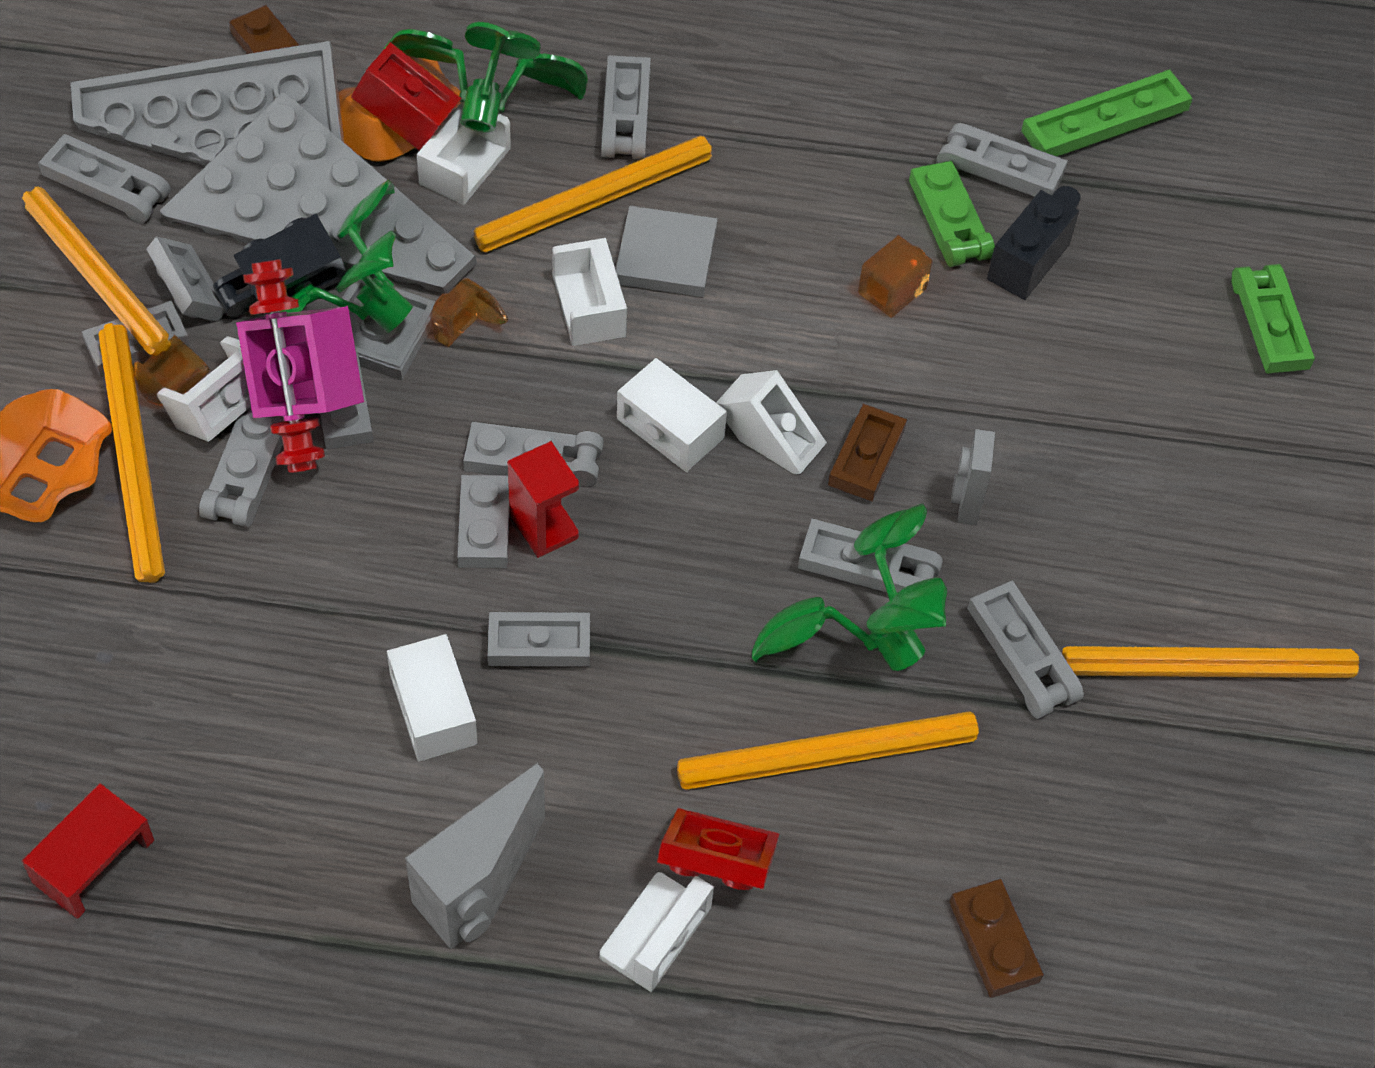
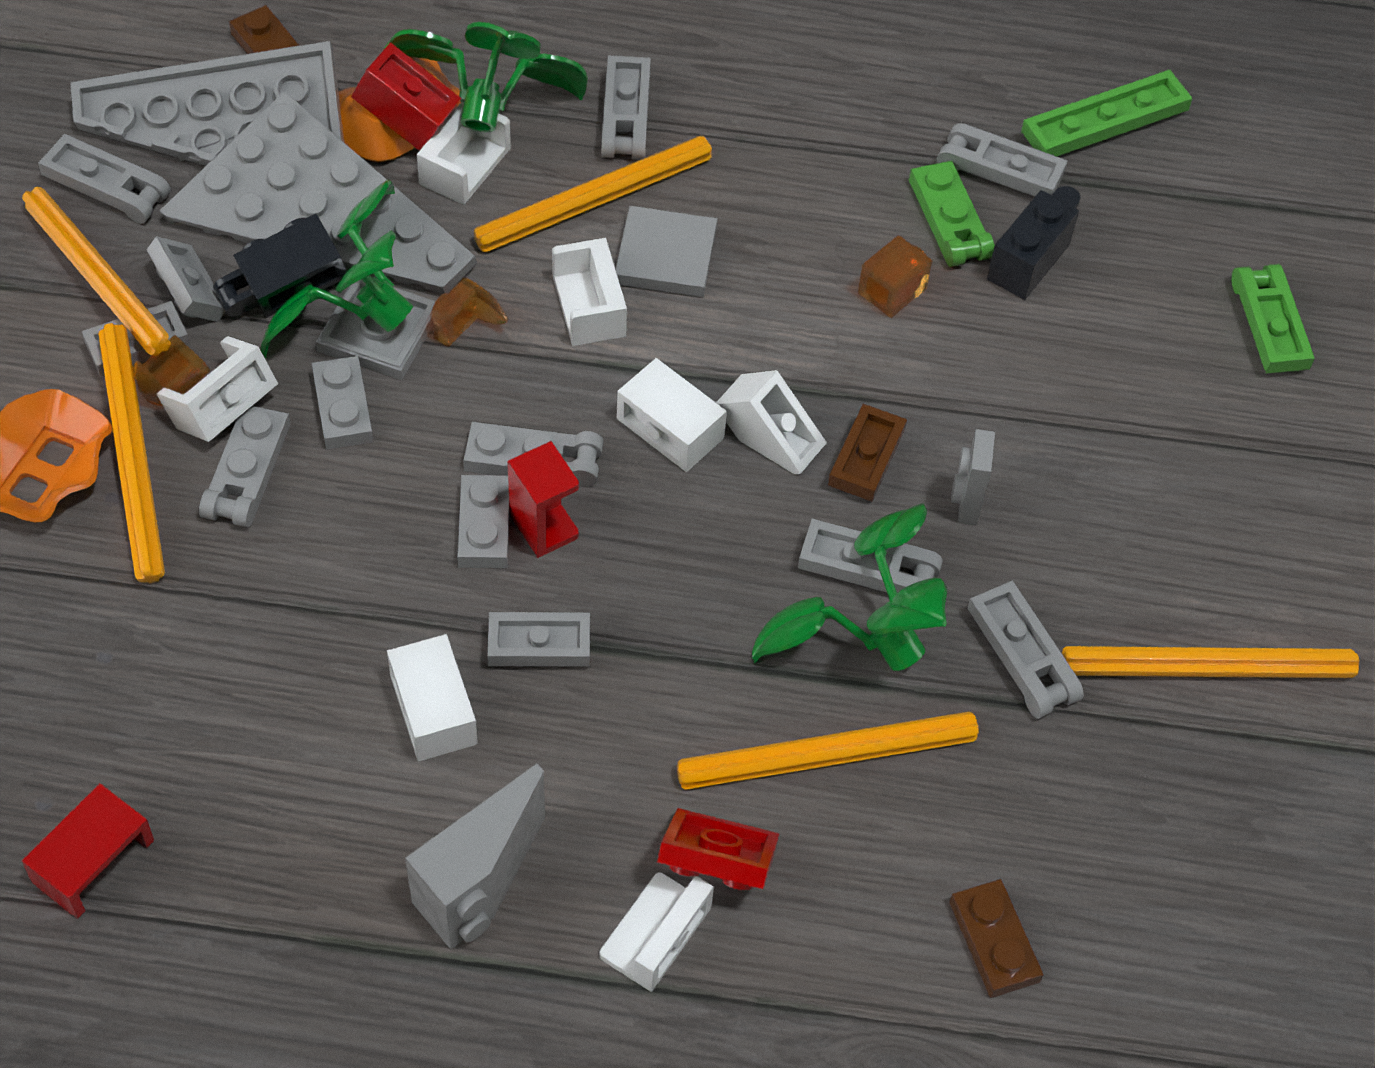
dark pink brick [236,259,364,472] -> none

